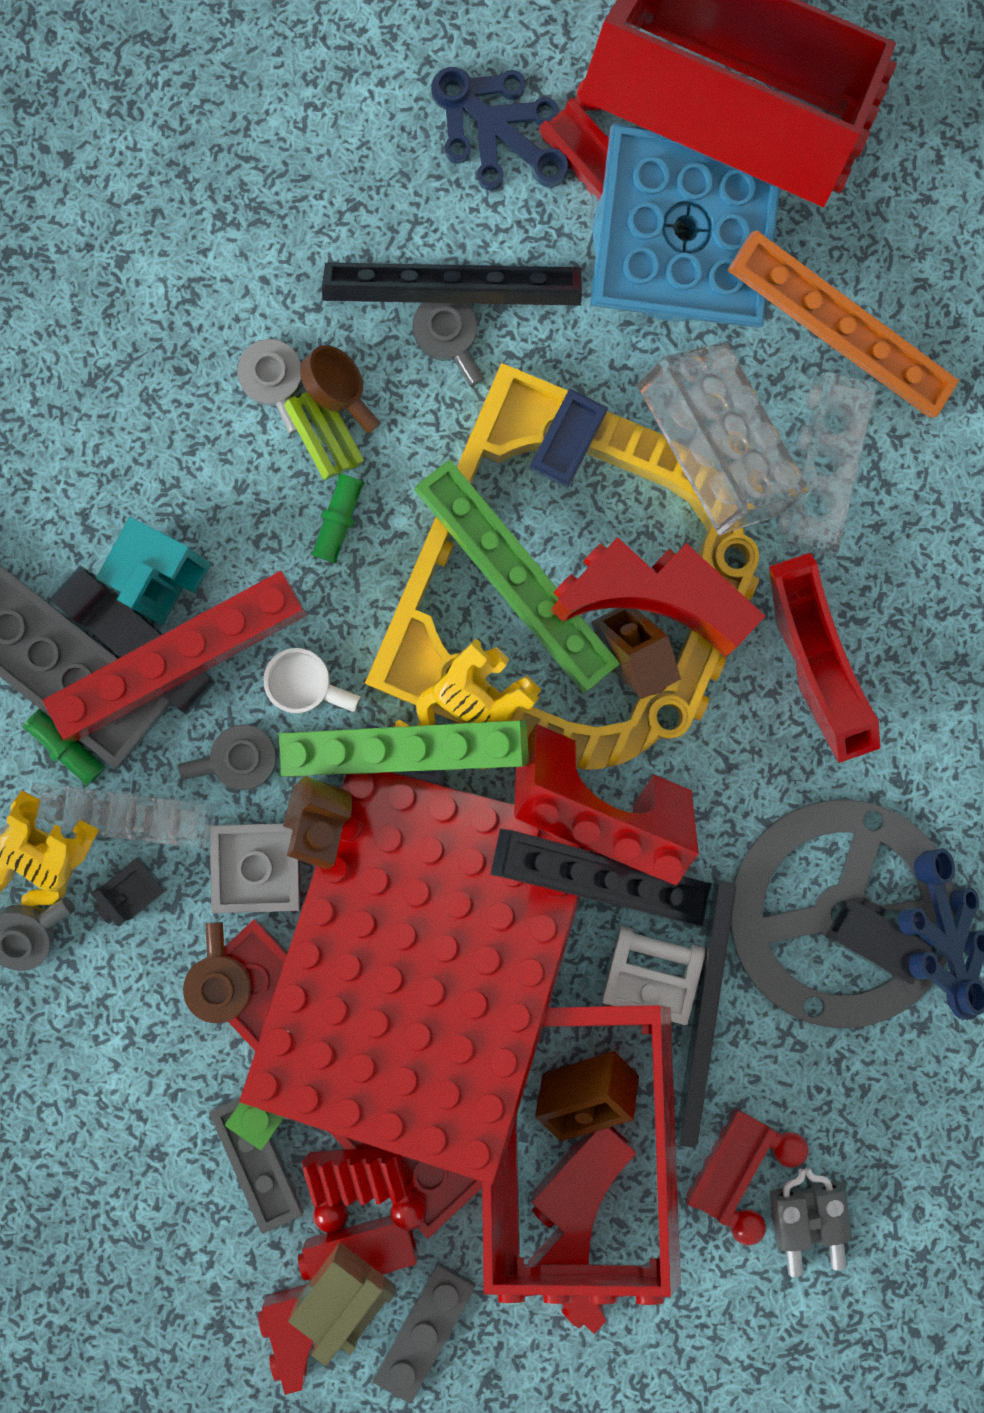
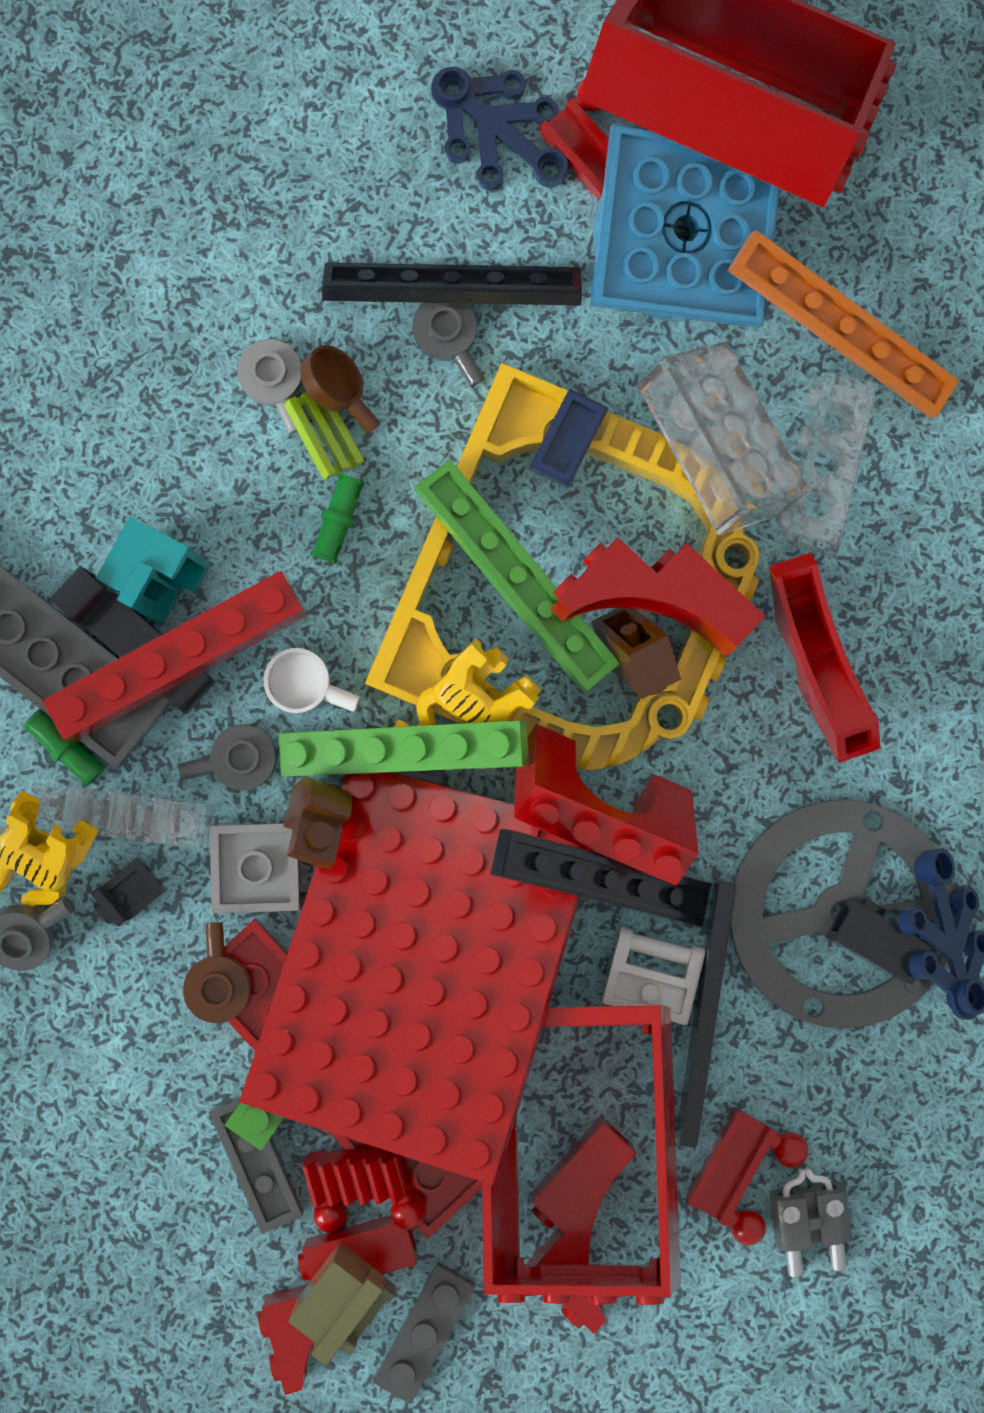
reddish brown brick [535,1051,639,1141] -> none

